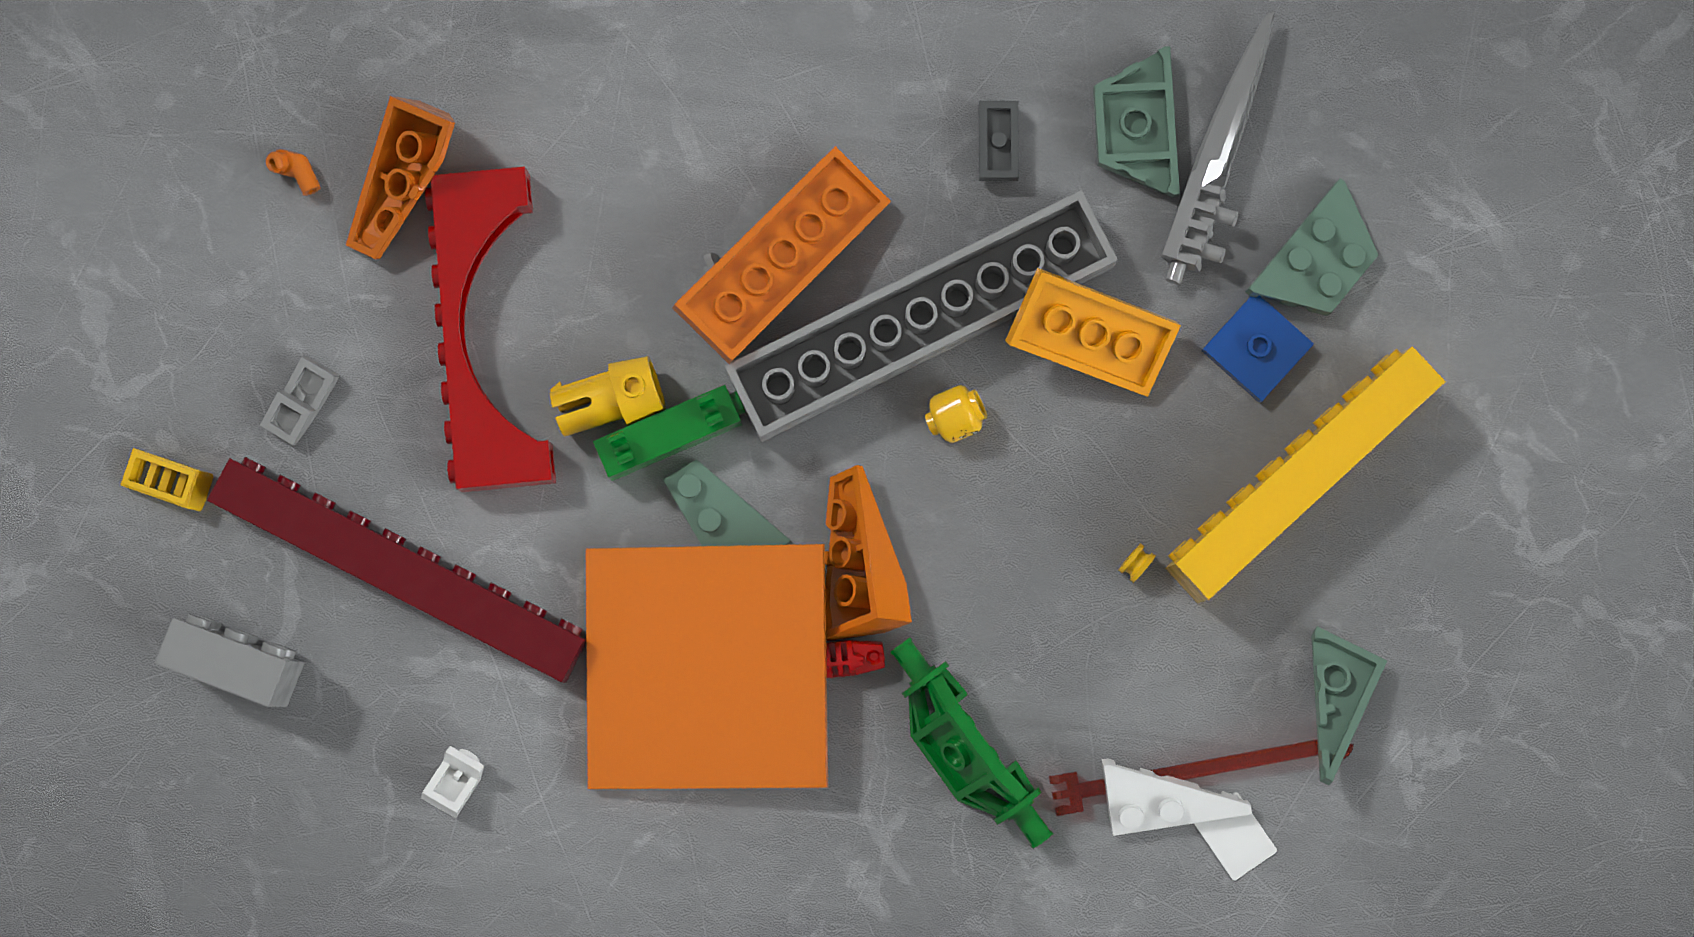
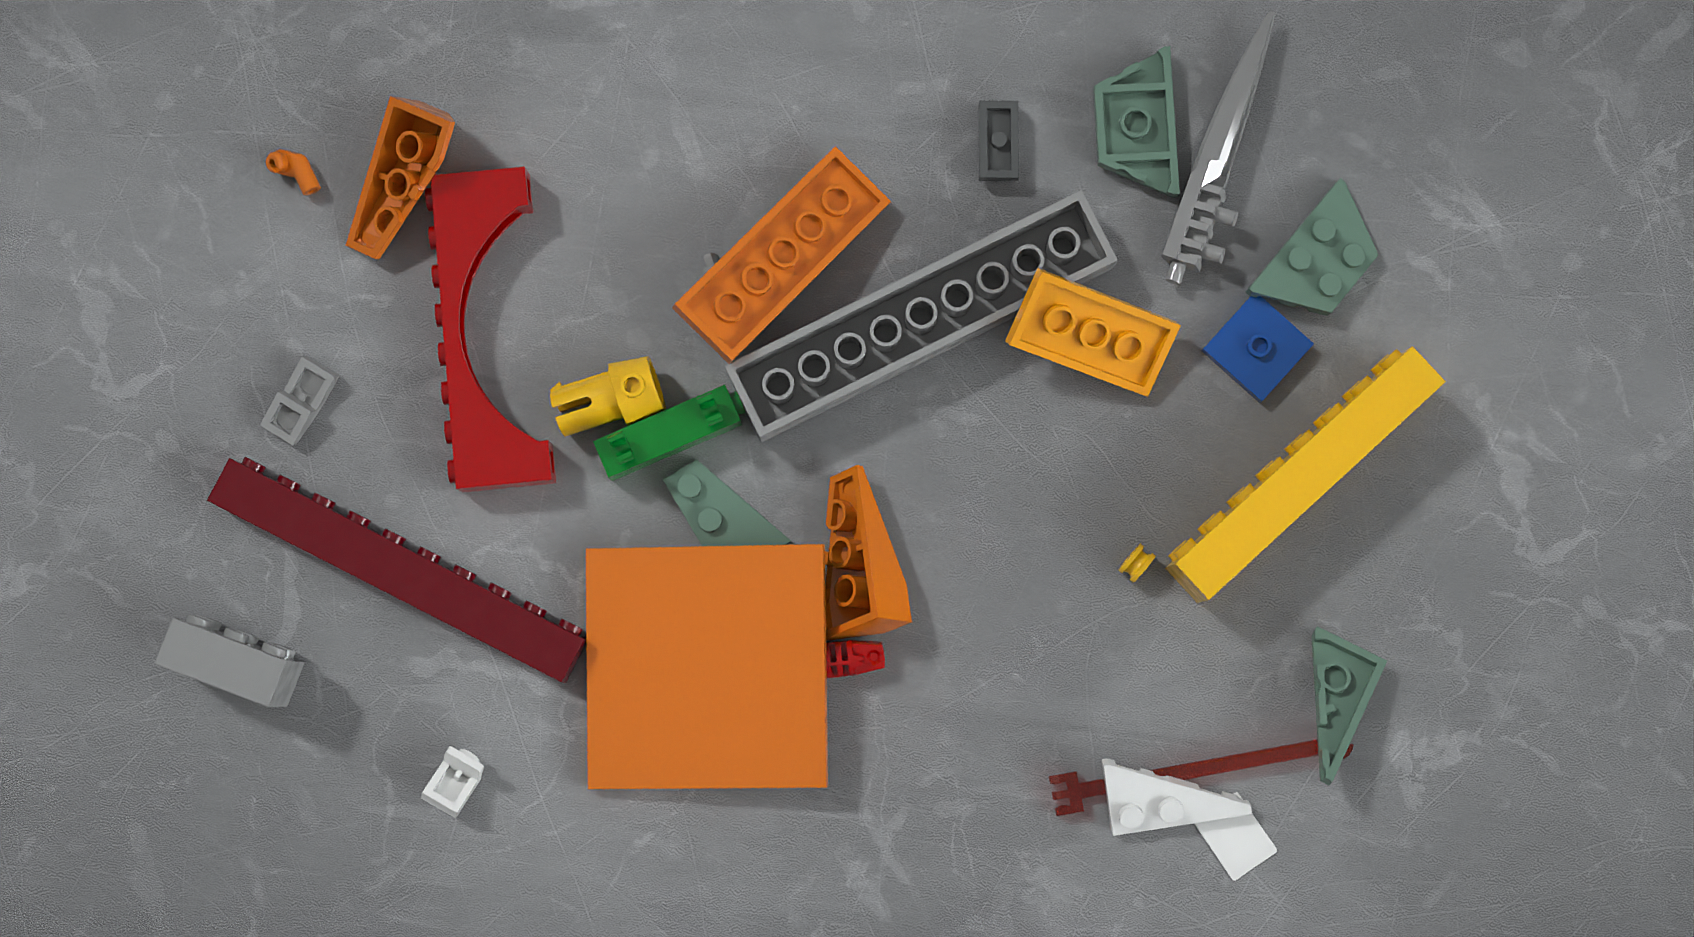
yellow slope [120,448,214,511] -> none
green plate [890,637,1054,849] -> none
yellow head [925,385,987,443] -> none

